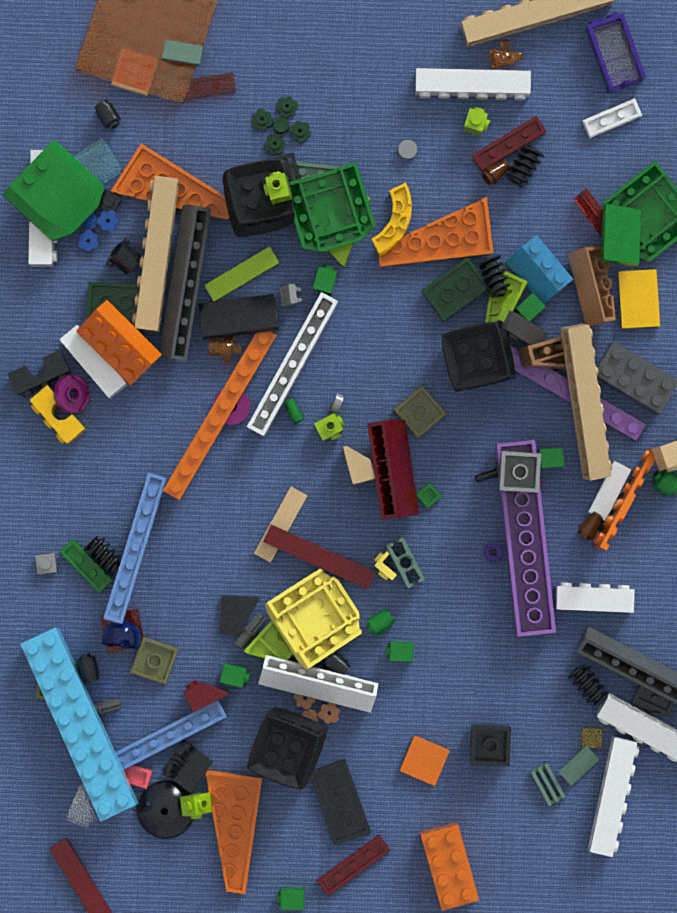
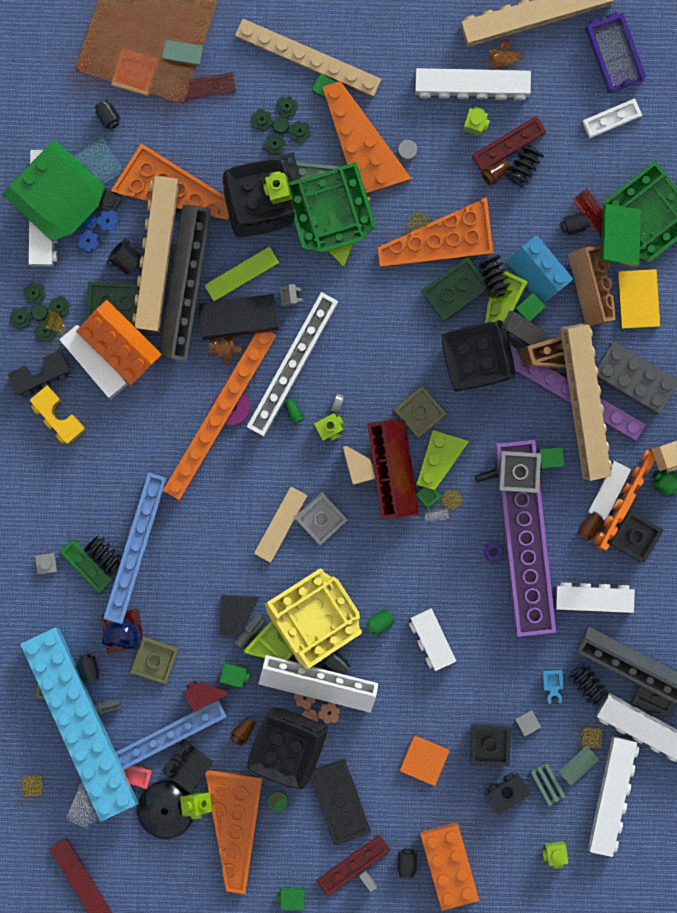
magenta tile [54,375,90,413] -> none
dark red tile [263,524,376,589] -> none
green brick [313,265,337,296] -> none
yellow tile [371,183,412,257] -> none
light yellow bracket [374,551,397,581] -> none
sand green piece [386,537,425,588] -> none
green brick [386,641,414,662] -> none
none -> dark green plant [10,283,70,342]
none -> clear yellow tile [22,775,43,797]
none -> clear yellow tile [45,310,65,334]
none -> reddish brown cone [229,717,256,746]
none -> tan plate [235,19,381,98]
none -> green tile [268,791,288,812]
none -> light grey tile [294,492,348,546]
none -> green tile [312,73,336,99]
none -> orange wing [322,81,412,194]
none -> light grey tile [359,869,377,892]
none -> black brick [397,848,417,878]
none -> clear yellow tile [406,210,433,231]
none -> white brick [409,608,456,671]
none -> lime wing [416,430,469,491]
none -> clear pin [424,507,449,524]
none -> clear yellow tile [442,490,462,509]
none -> black brick [485,772,531,815]
none -> light grey tile [515,710,541,737]
none -> dark azure plate [542,670,564,704]
none -> lime brick [542,841,568,869]
none -> black brick [560,212,590,236]
none -> black brick [608,510,664,563]

